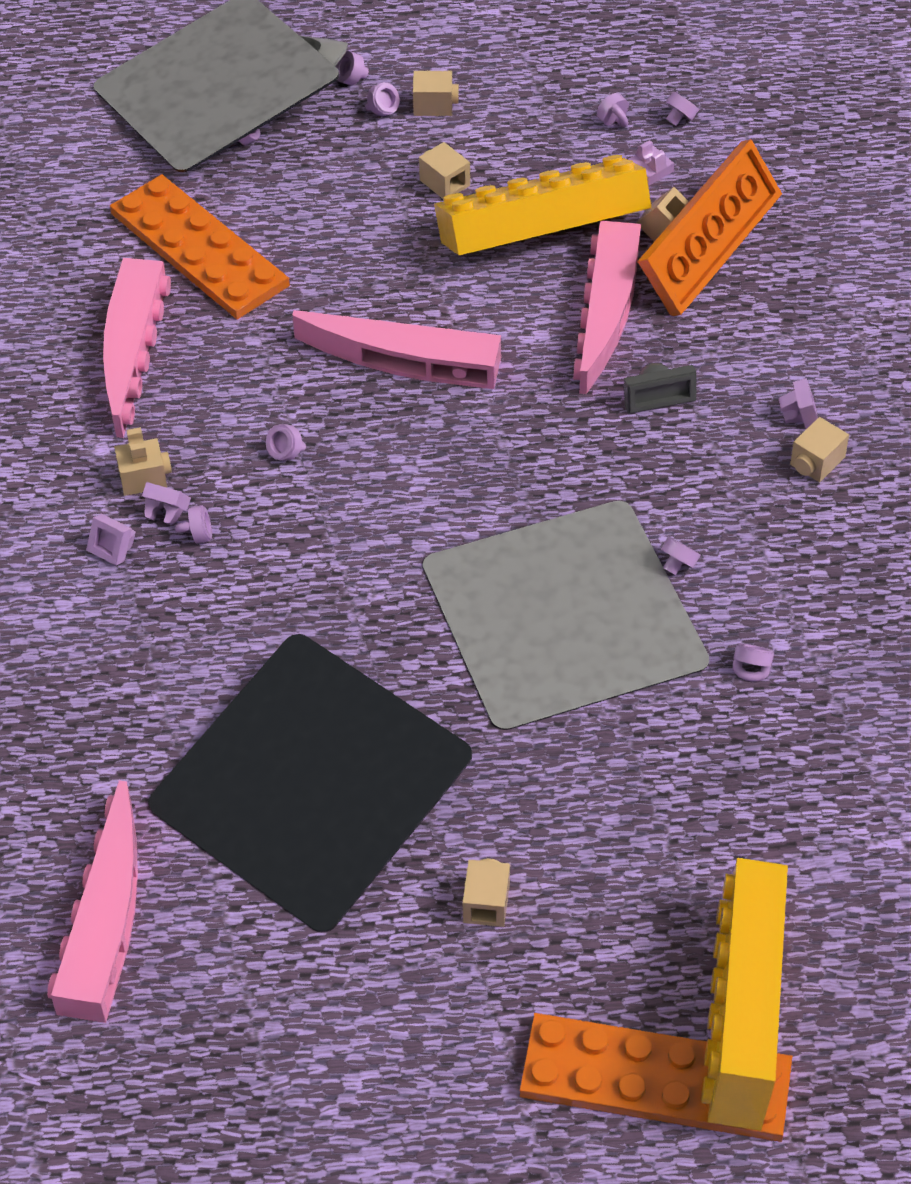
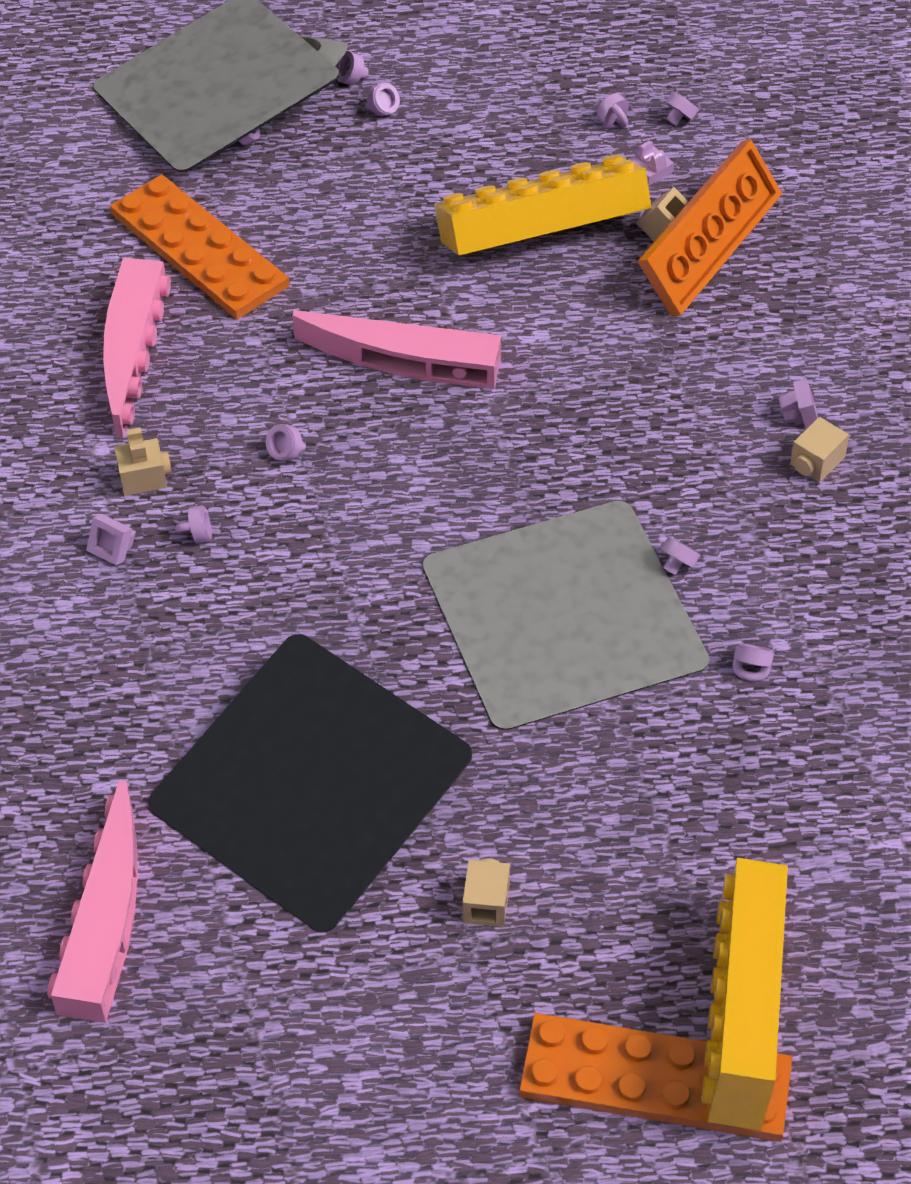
lavender tile [142,482,191,525] -> none
tan brick [413,71,459,116] -> none
tan brick [419,142,470,199] -> none
bright pink slope [573,221,641,394] -> none
dark grey tile [624,363,696,414] -> none

